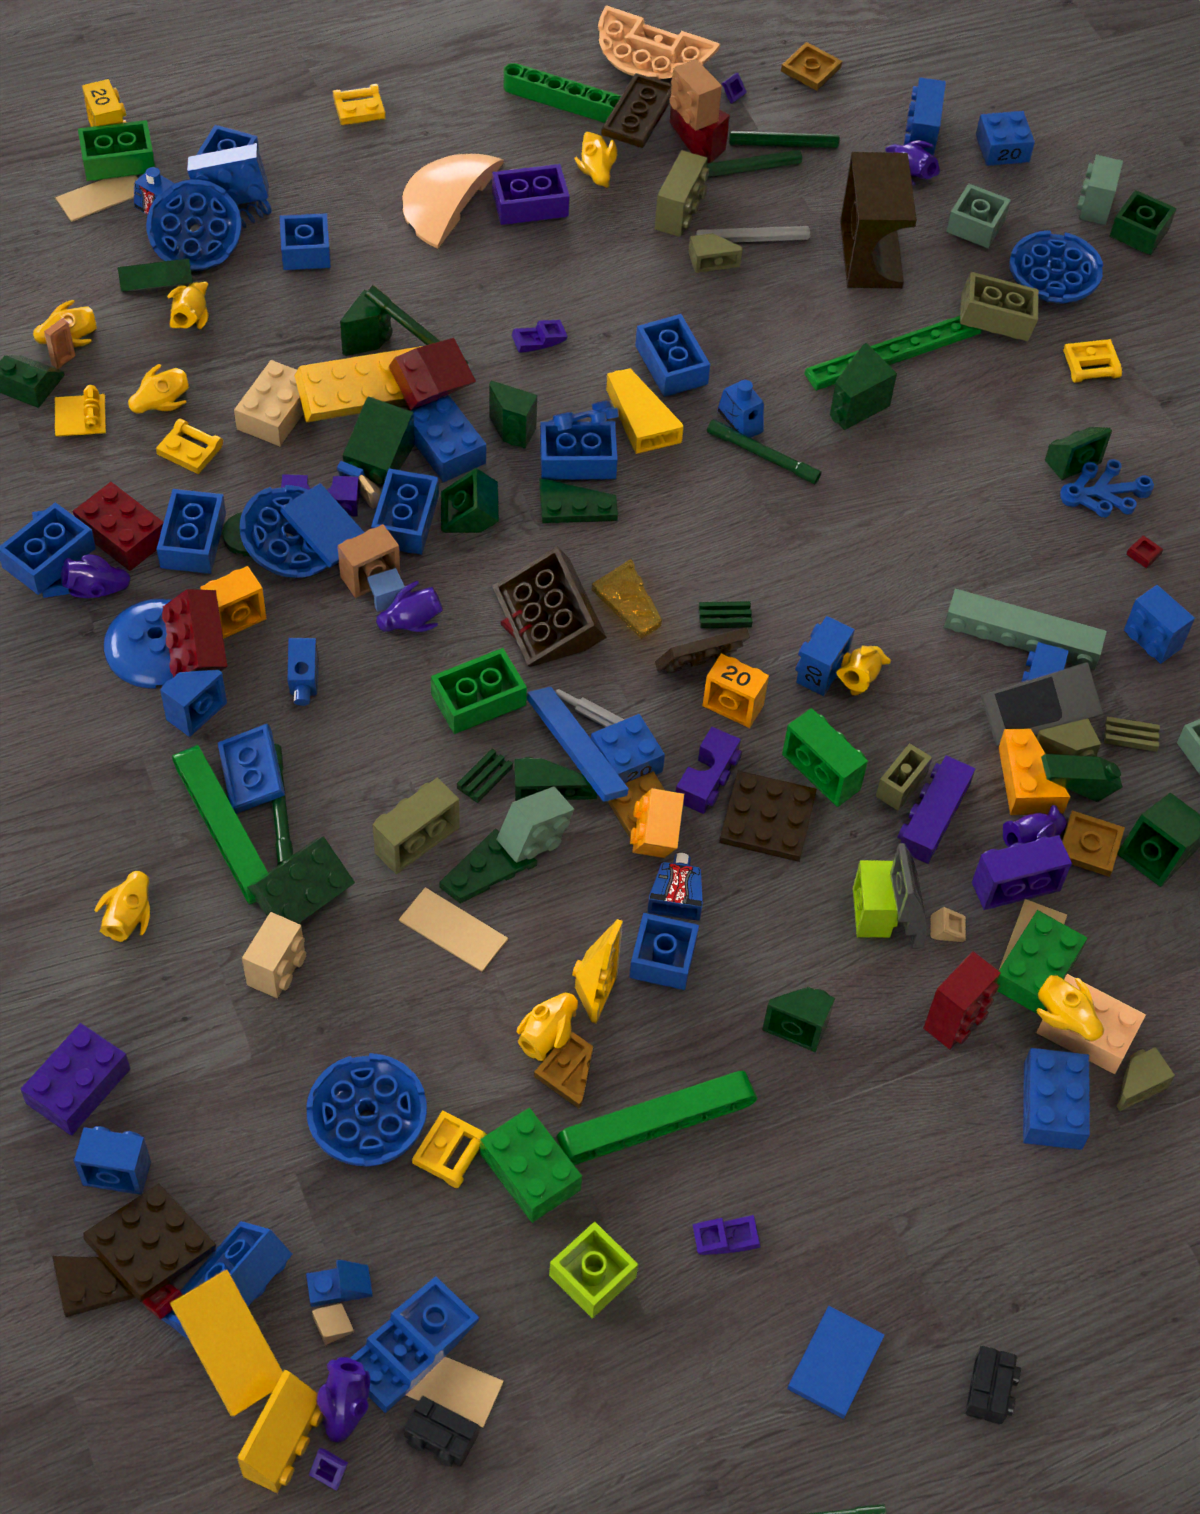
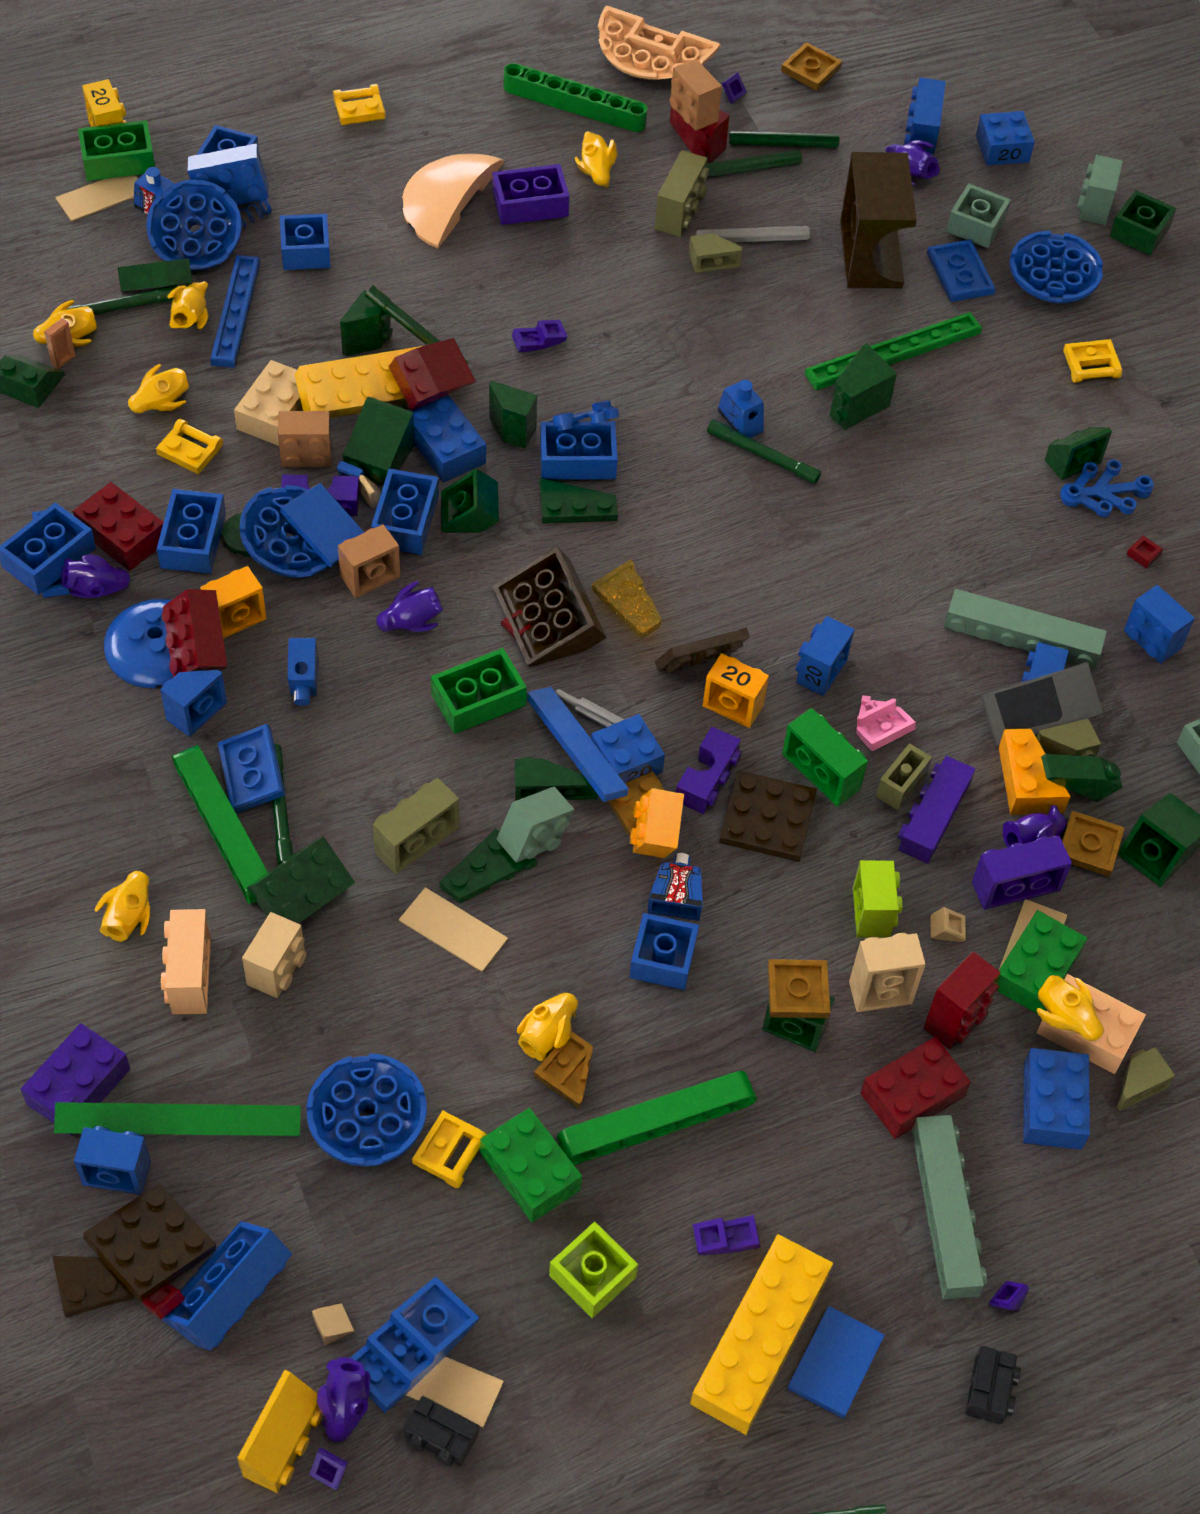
yellow hinge [55,385,106,437] -> none
yellow tile [170,1270,283,1416] -> none
blue slope [306,1260,373,1307] -> none
medium blue panel [367,568,405,612] -> none
dark green tile [457,749,513,803] -> none
yellow wedge [572,919,623,1024] -> none
dark brown tile [601,73,672,148] -> none
yellow slope [606,368,683,454] -> none
blue brick [635,314,710,397] -> none
dark green tile [698,601,753,628] -> none
yellow animal [836,646,891,695] -> none
dark grey slope [890,843,926,948] -> none
olive brick [960,272,1038,341] -> none
olive tile [1104,717,1160,752] -> none
none -> green tile [54,1102,301,1136]
none -> dark green piece [66,285,178,315]
none -> light nougat brick [161,909,211,1014]
none -> blue tile [210,255,260,368]
none -> medium nougat brick [278,411,332,468]
none -> yellow brick [690,1234,833,1435]
none -> pearl gold plate [768,959,830,1018]
none -> tan brick [849,933,925,1012]
none -> bright pink slope [856,695,916,752]
none -> dark red brick [860,1036,971,1139]
none -> sand green brick [912,1115,987,1299]
none -> blue tile [927,240,996,302]
none -> dark purple slope [989,1281,1029,1310]

